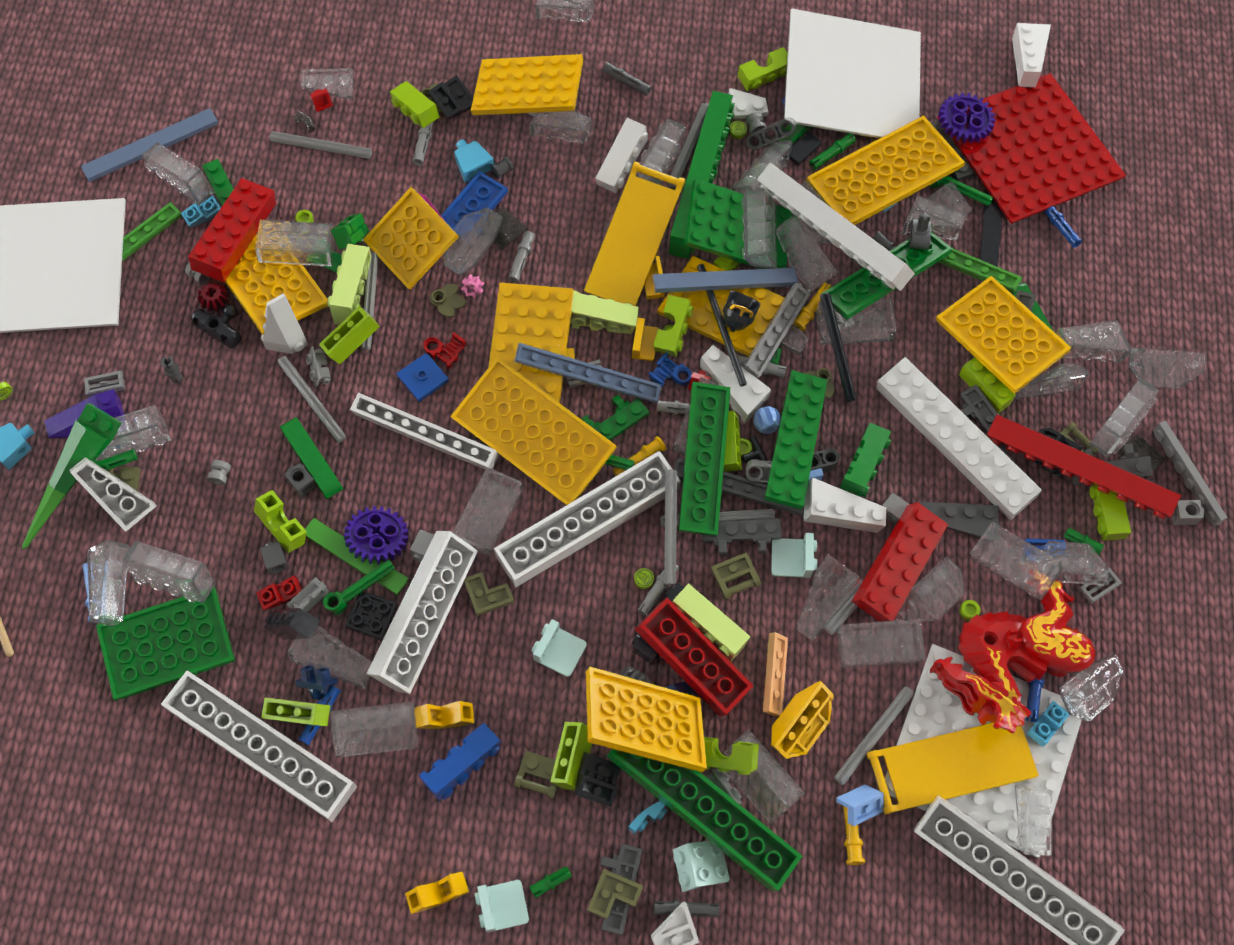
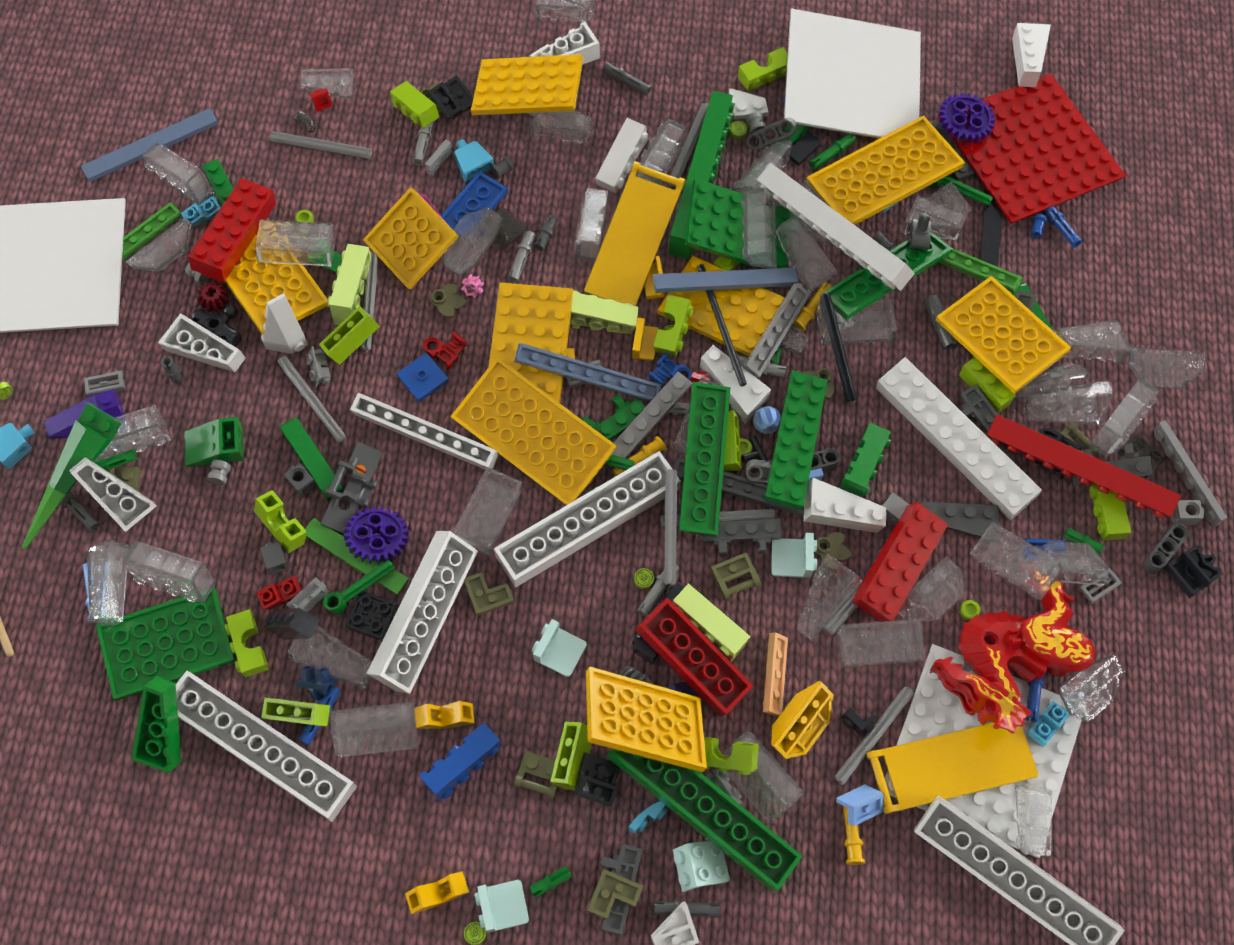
green brick [331,213,369,249] -> none
light grey brick [410,529,434,563] -> none
black helmet [722,290,761,332] -> none
none -> dark grey pin [60,492,100,532]
none -> clear wedge [125,218,192,272]
none -> green wedge [131,676,181,773]
none -> white wedge [158,313,246,372]
none -> green slope [185,417,244,467]
none -> lime arch [225,609,269,678]
none -> dark grey piece [320,441,383,534]
none -> light grey tile [425,140,452,177]
none -> lime tile [464,922,486,945]
none -> white wedge [530,21,600,64]
none -> dark grey pin [534,215,558,251]
none -> clear wedge [574,188,608,261]
none -> light grey plate [612,372,692,459]
none -> olive plate [816,532,852,570]
none -> black bracket [841,708,876,735]
none -> dark grey axle [924,295,959,350]
none -> clear wedge [1024,381,1113,425]
none -> blue pin [1030,214,1047,238]
none -> dark grey beam [1143,524,1188,574]
none -> black plate [1163,545,1221,599]

